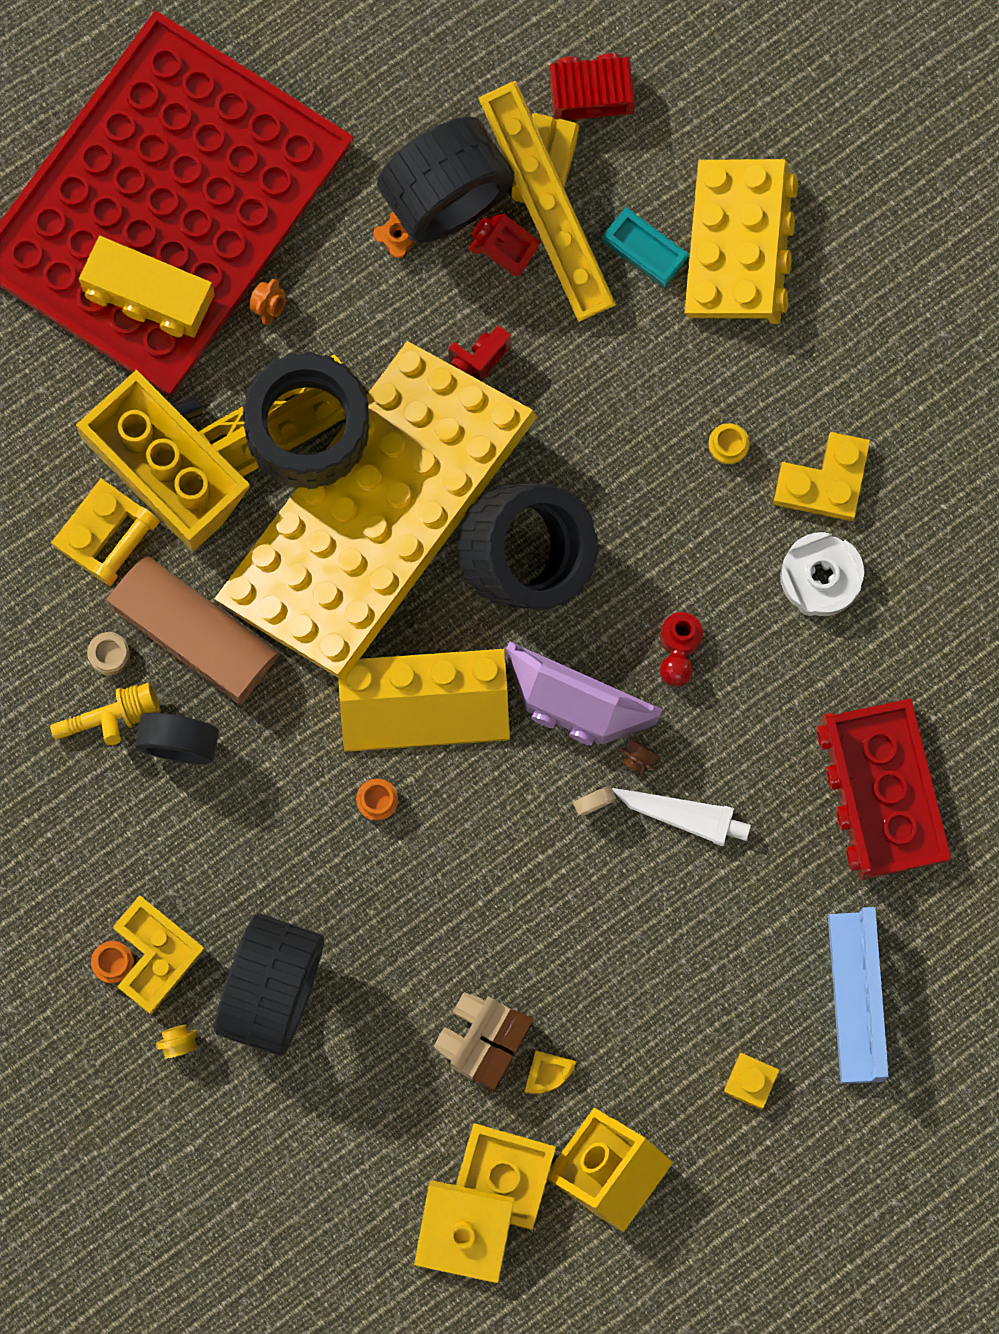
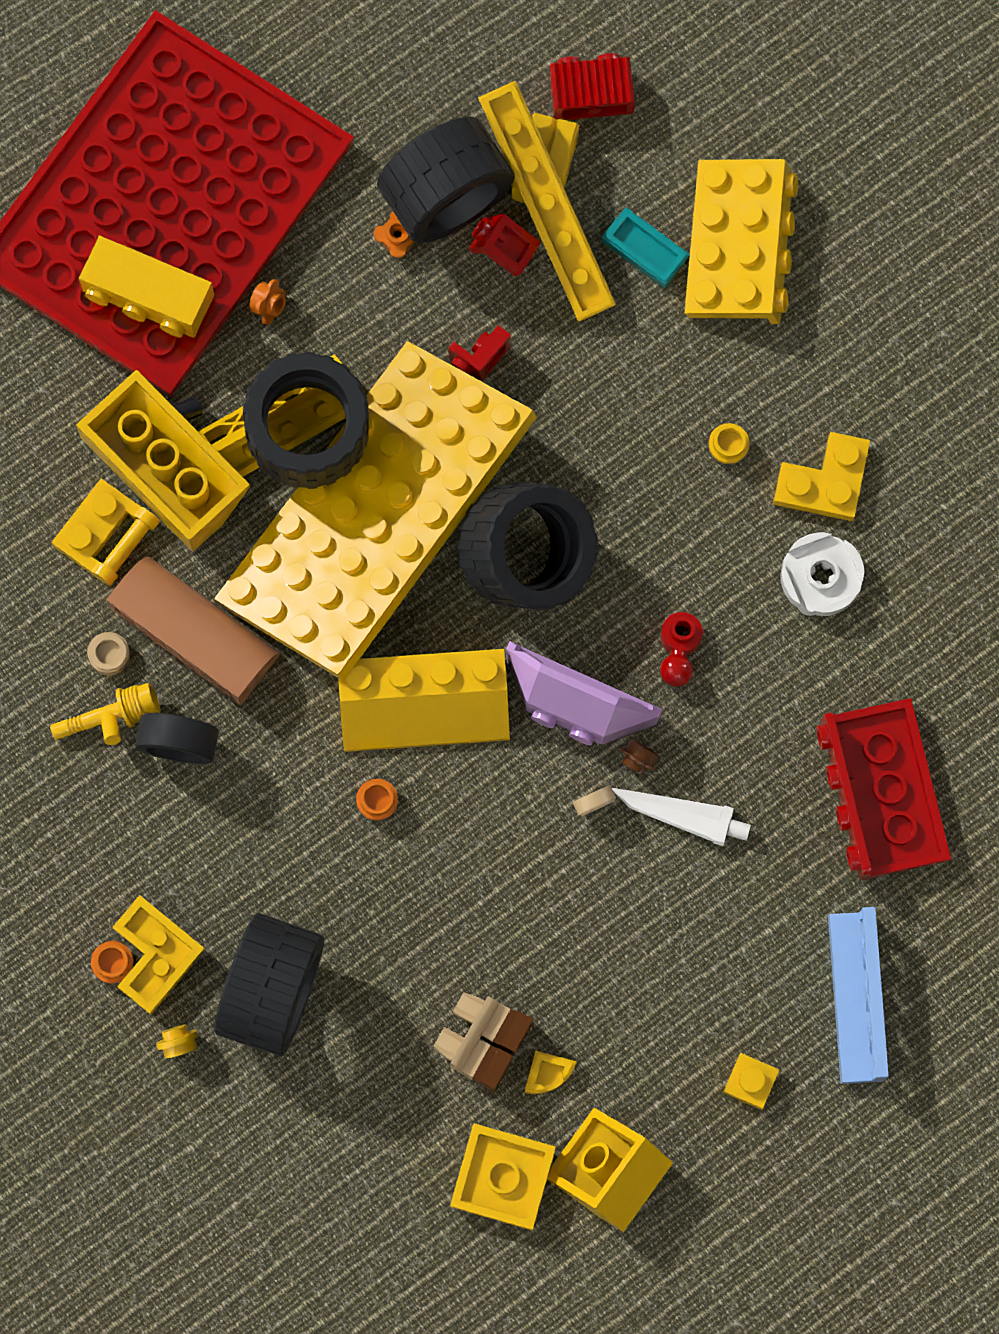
yellow plate [414,1180,515,1283] -> none

